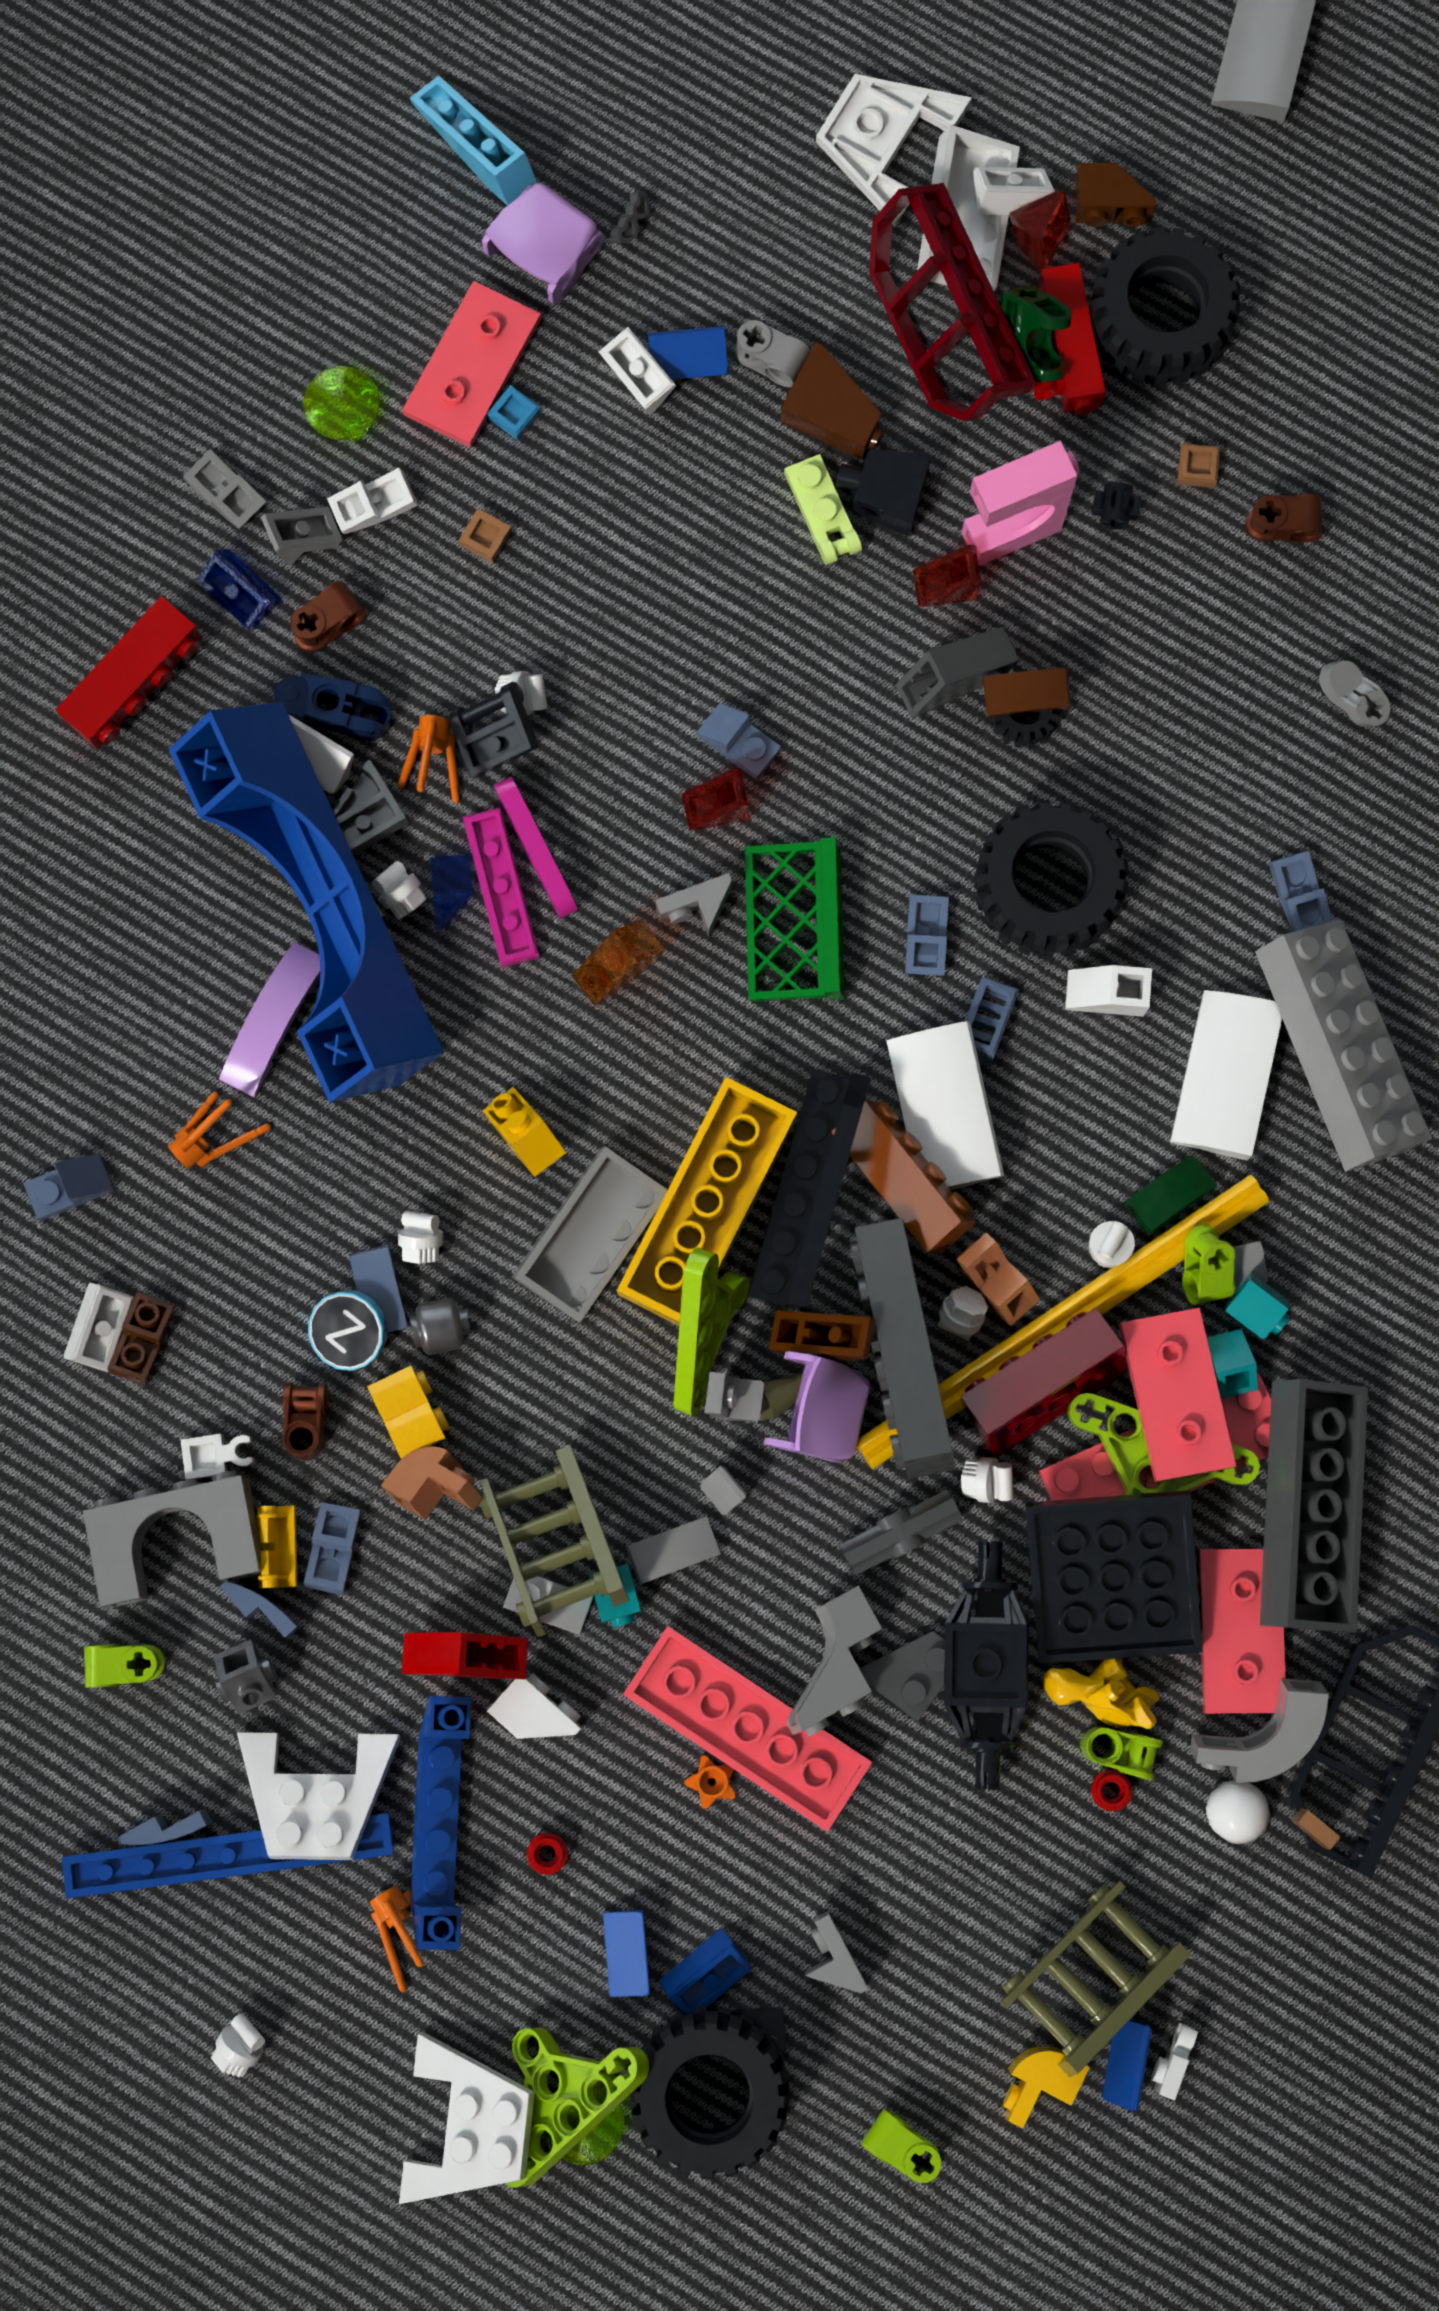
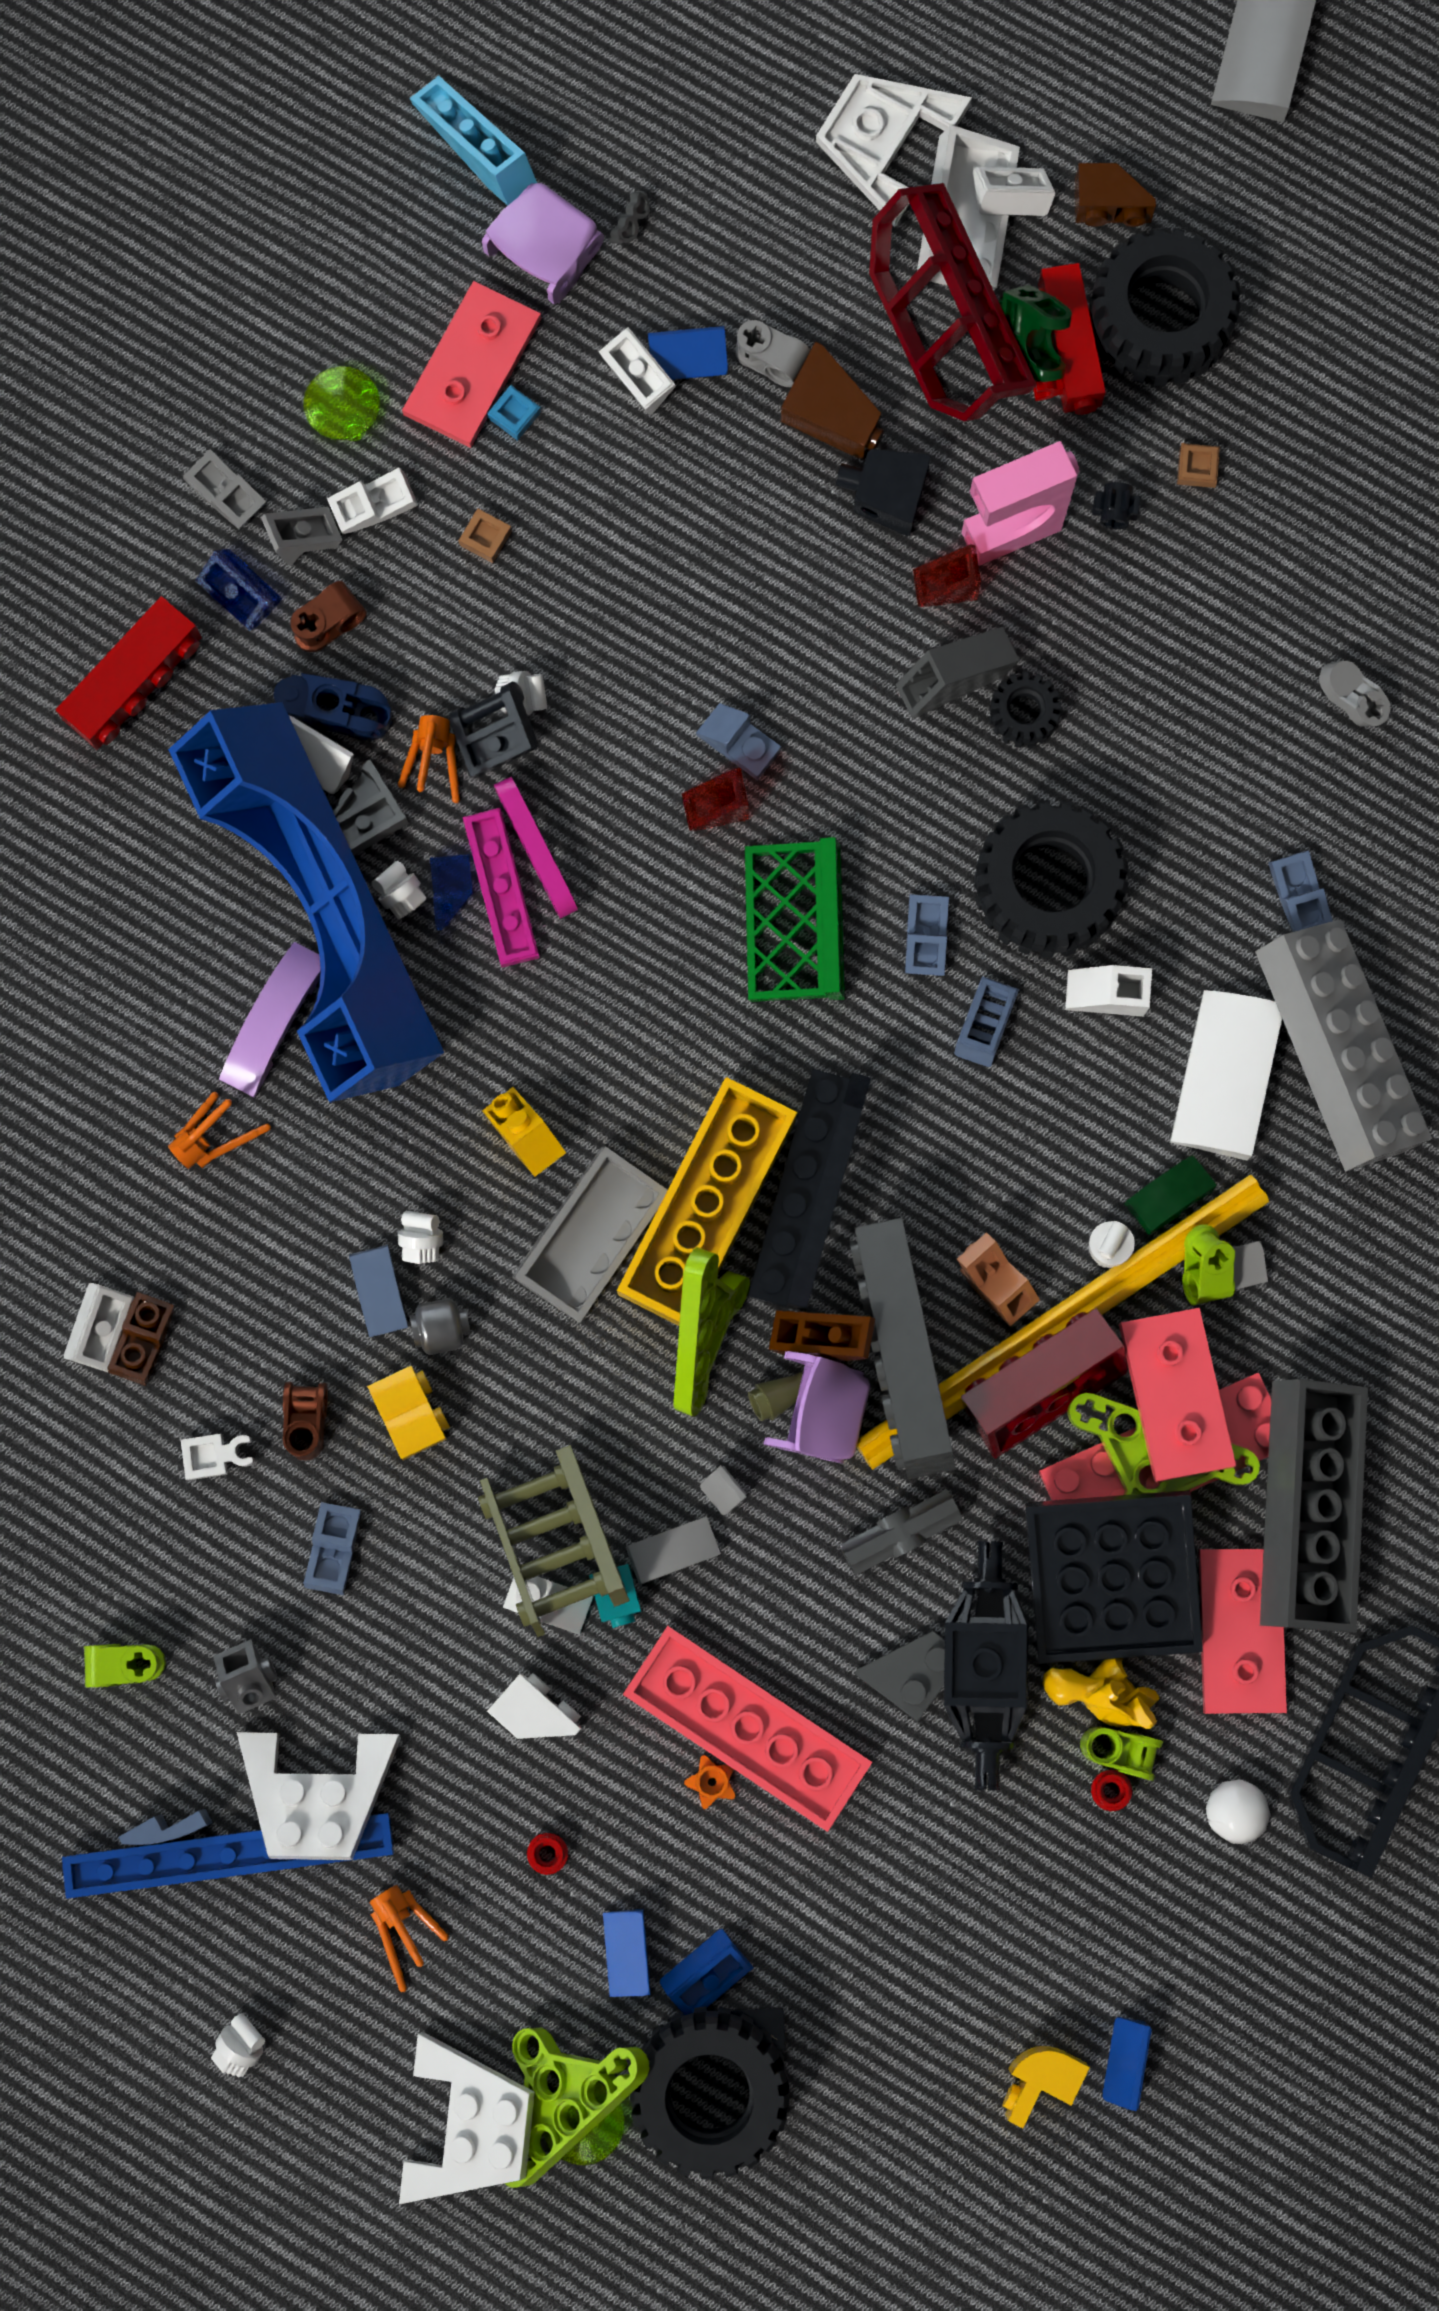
sand blue slope [23,1154,114,1221] -> none
light grey arch [83,1470,263,1609] -> none
sand blue slope [220,1581,302,1638] -> none
yellow hinge [256,1505,298,1589] -> none
black tile [308,1290,387,1371] -> none
nougat brick [381,1446,483,1520] -> none
red slope [402,1632,528,1680] -> none
blue slope [410,1696,471,1950] -> none
clear orange slope [571,919,665,1006] -> none
light grey slope [655,873,732,937] -> none
light grey slope [705,1372,764,1421] -> none
yellowish green plate [784,454,862,565] -> none
light grey arch [787,1585,882,1737] -> none
light grey slope [804,1911,868,1993] -> none
dark orange brick [831,1100,976,1254] -> none
lime piece [860,2108,941,2183] -> none
white slope [886,1021,1004,1190] -> none
white piece [937,1286,988,1341] -> none
white piece [961,1457,1014,1503] -> none
reddish brown slope [983,668,1071,717] -> none
olive fence [999,1881,1191,2077] -> none
clear red slope [1009,191,1071,270] -> none
white plate [1151,2022,1198,2101] -> none
light grey arch [1190,1678,1329,1783] -> none
teal brick [1207,1329,1258,1399] -> none
teal brick [1225,1272,1290,1340] -> none
copper piece [1245,494,1323,543] -> none
medium nougat tile [1291,1808,1340,1850] -> none

